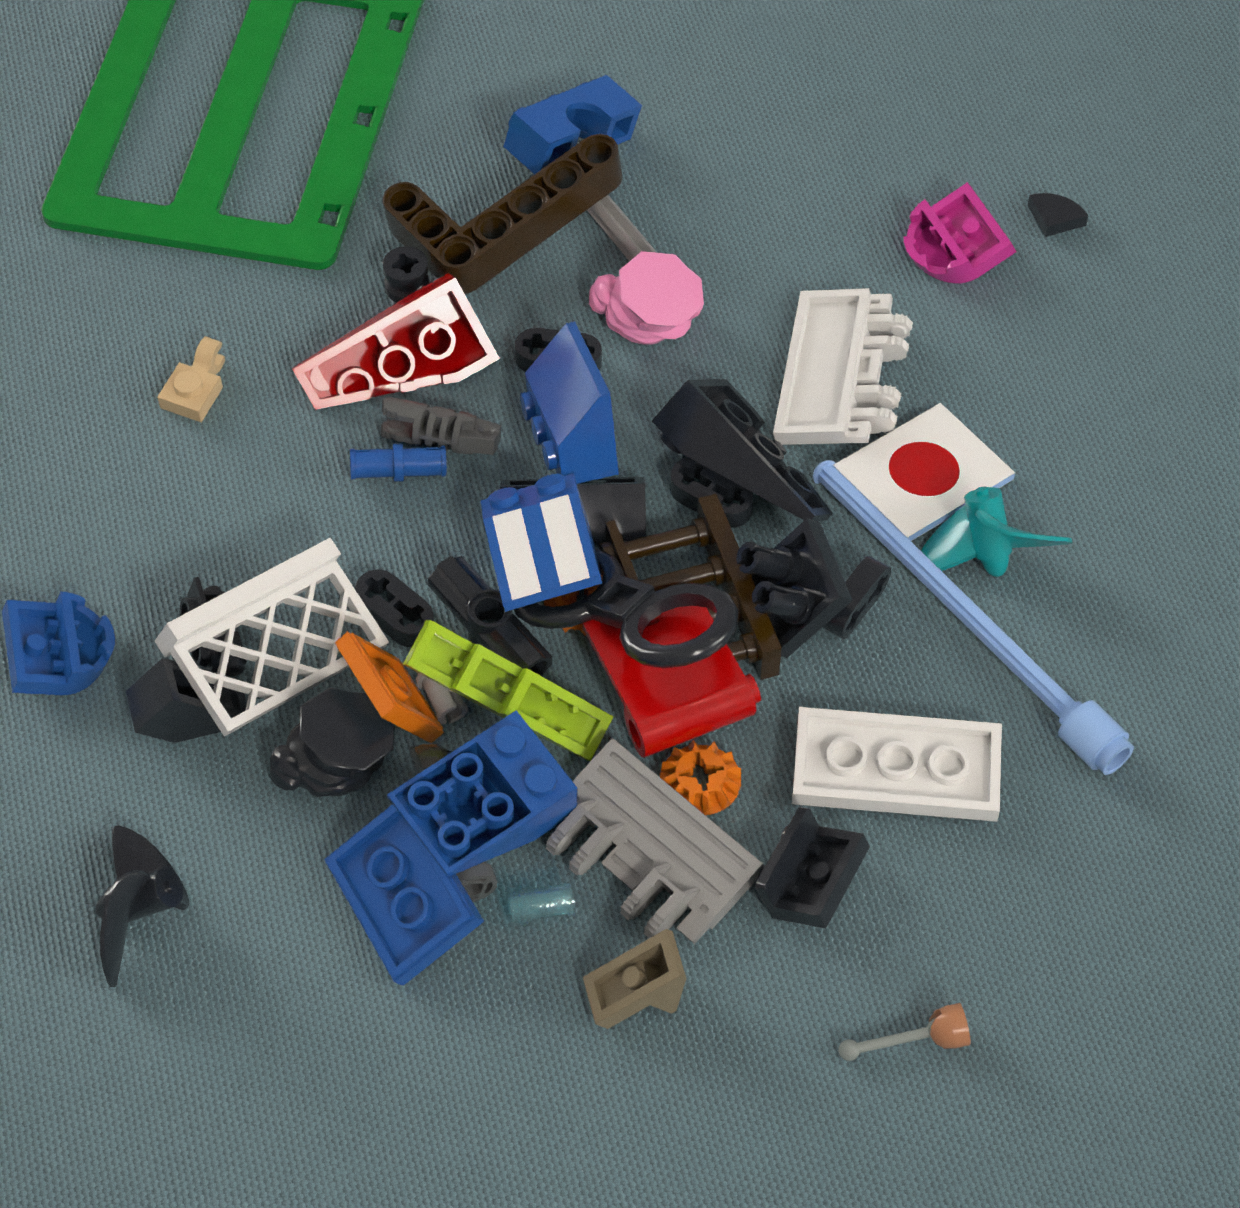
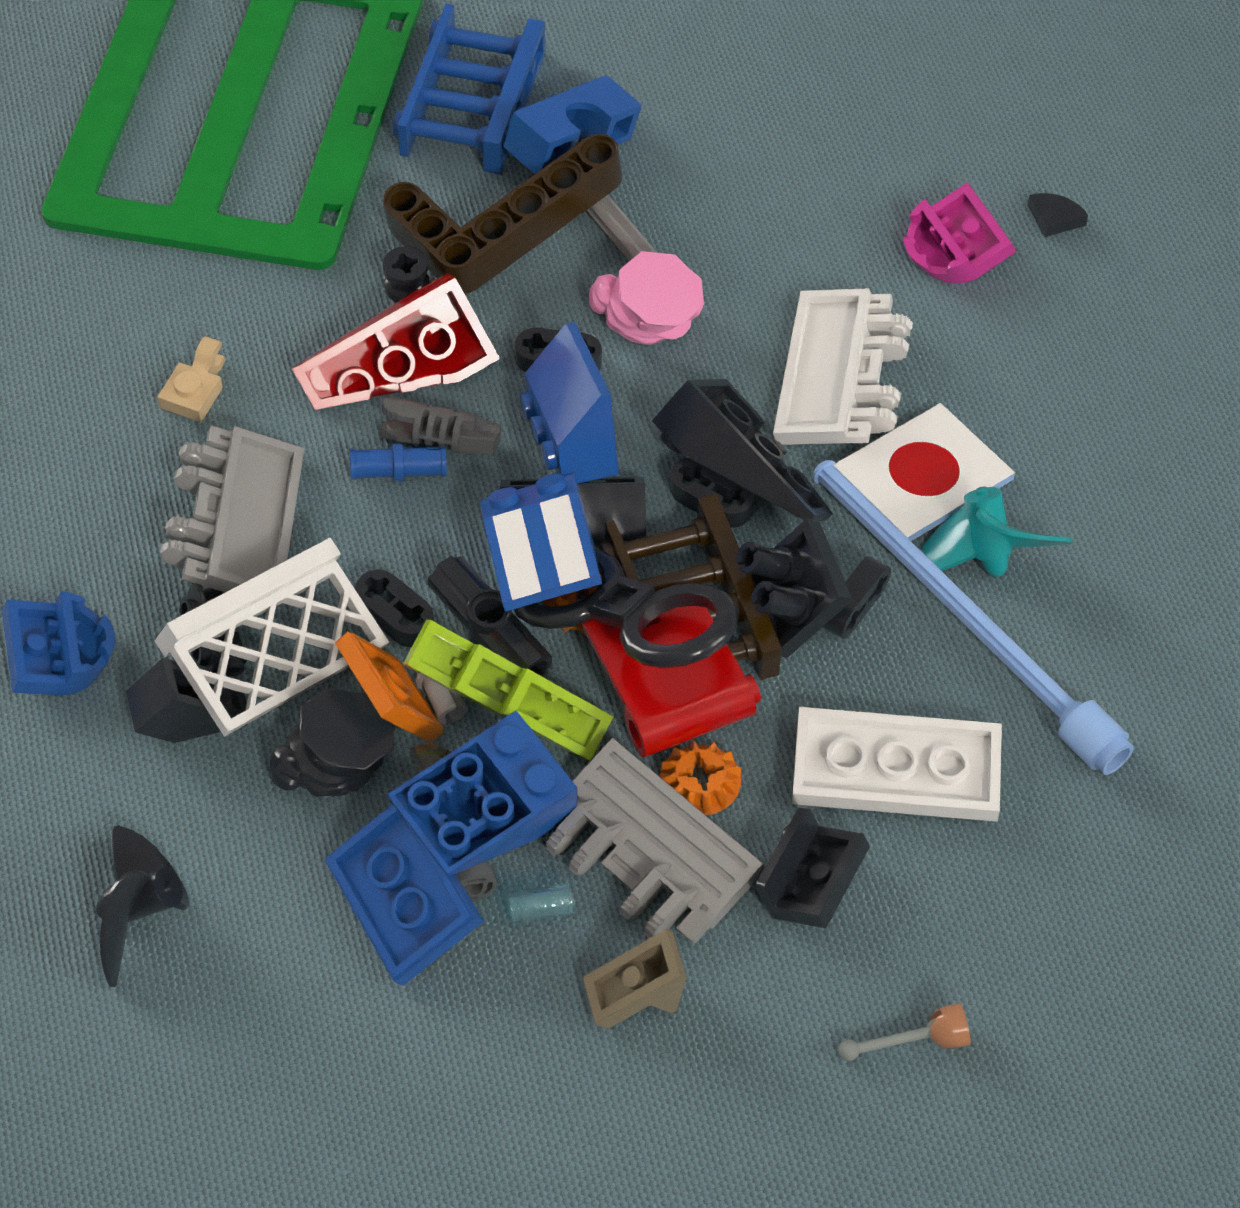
none -> light grey hinge [160,425,304,592]
none -> blue fence [393,4,546,174]

